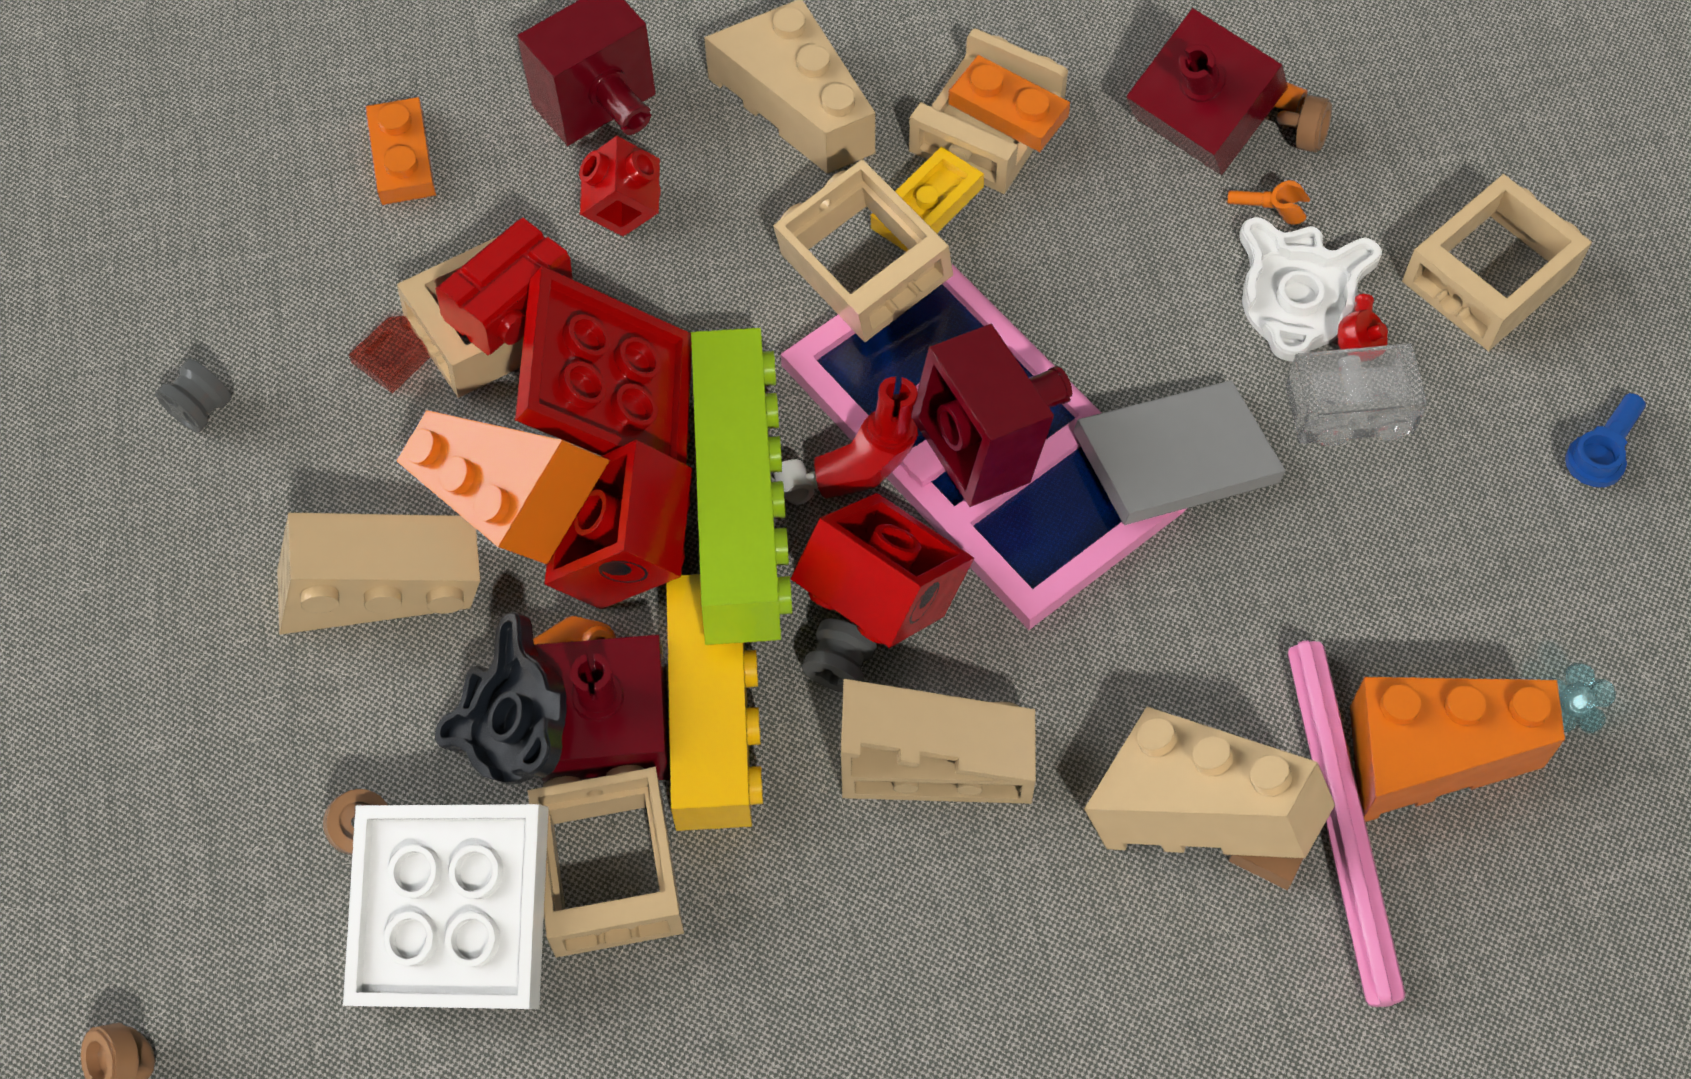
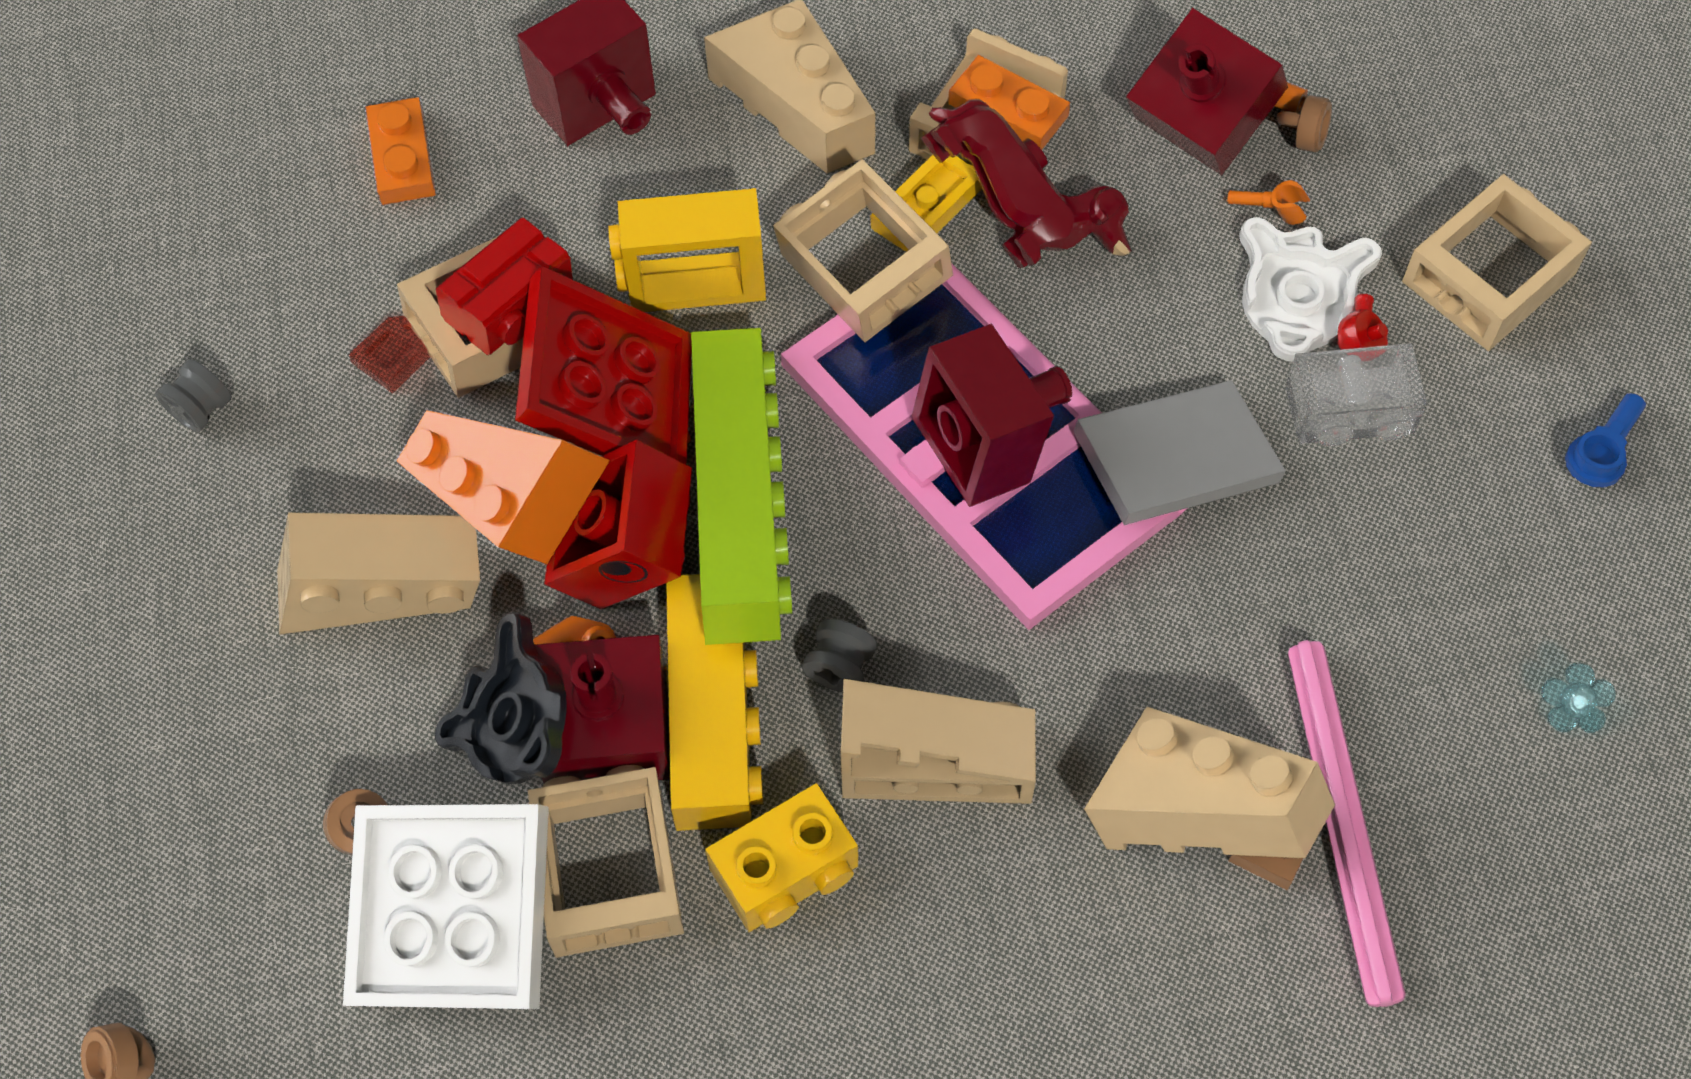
red brick [579,136,661,237] -> none
red arm [773,377,918,505] -> none
red brick [791,493,974,648] -> none
orange wedge [1350,677,1565,822] -> none
none -> yellow window [608,188,766,312]
none -> yellow brick [705,783,858,932]
none -> dark red animal [921,99,1132,268]

